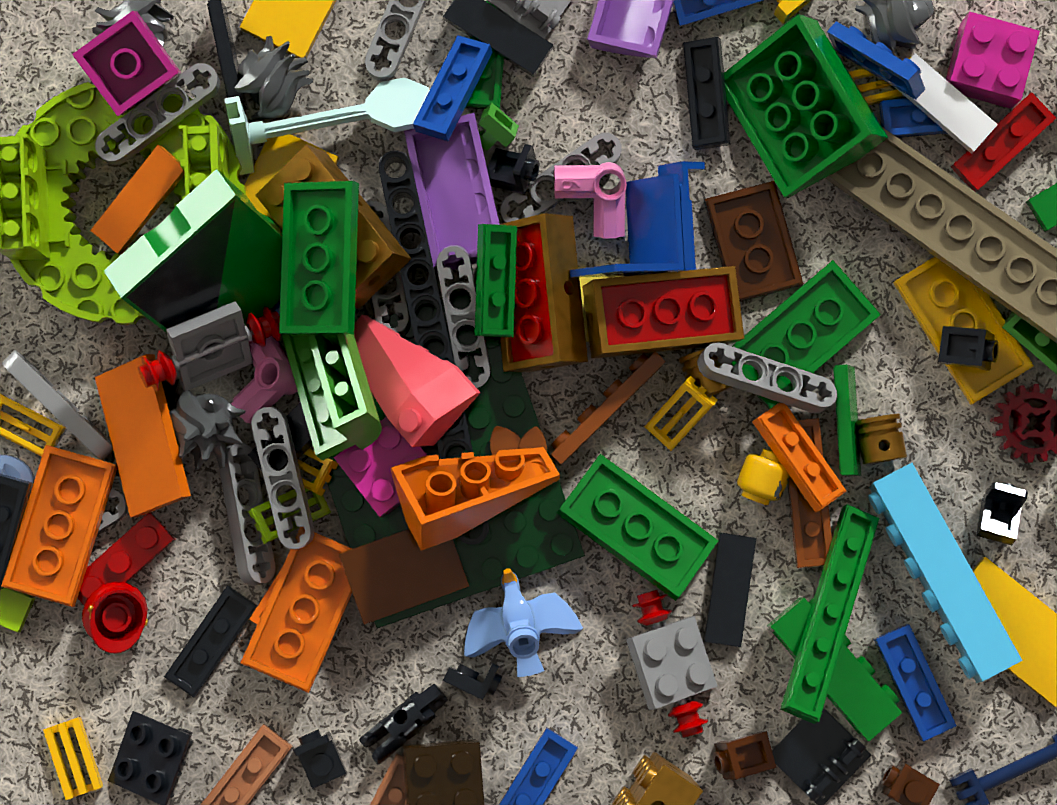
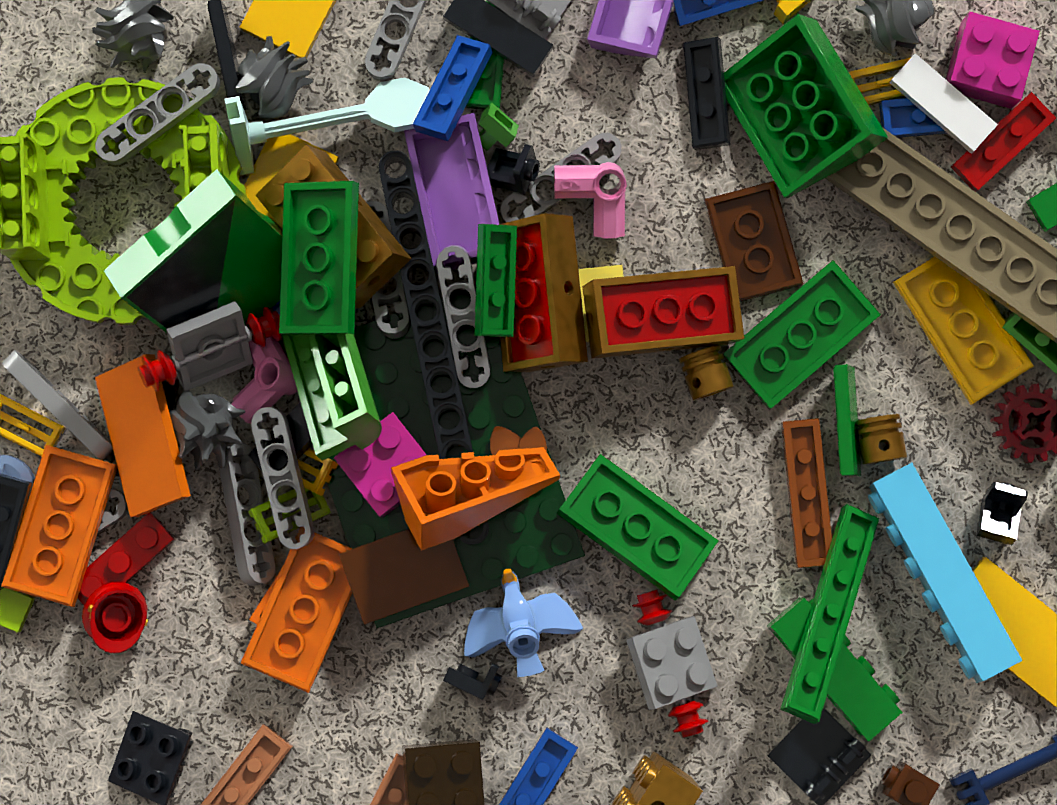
yellow tile [43,716,103,800] -> none
dark pink brick [72,11,181,116] -> none
orange tile [90,145,185,254] -> none
black tile [164,585,258,698] -> none
black bracket [293,729,347,789] -> none
coral wedge [354,315,480,447] -> none
black hinge [359,684,448,765] -> none
dark orange plate [550,351,666,466] -> none
blue piece [570,161,705,277] -> none
yellow tile [644,376,718,451] -> none
light grey beam [697,342,837,414] -> none
black tile [704,532,756,647] -> none
reddish brown bracket [713,731,777,780] -> none
yellow head [737,448,790,505] -> none
orange tile [752,402,847,513] -> none
blue plate [827,21,925,100] -> none
blue plate [874,624,957,742] -> none
black bracket [938,326,999,371] -> none

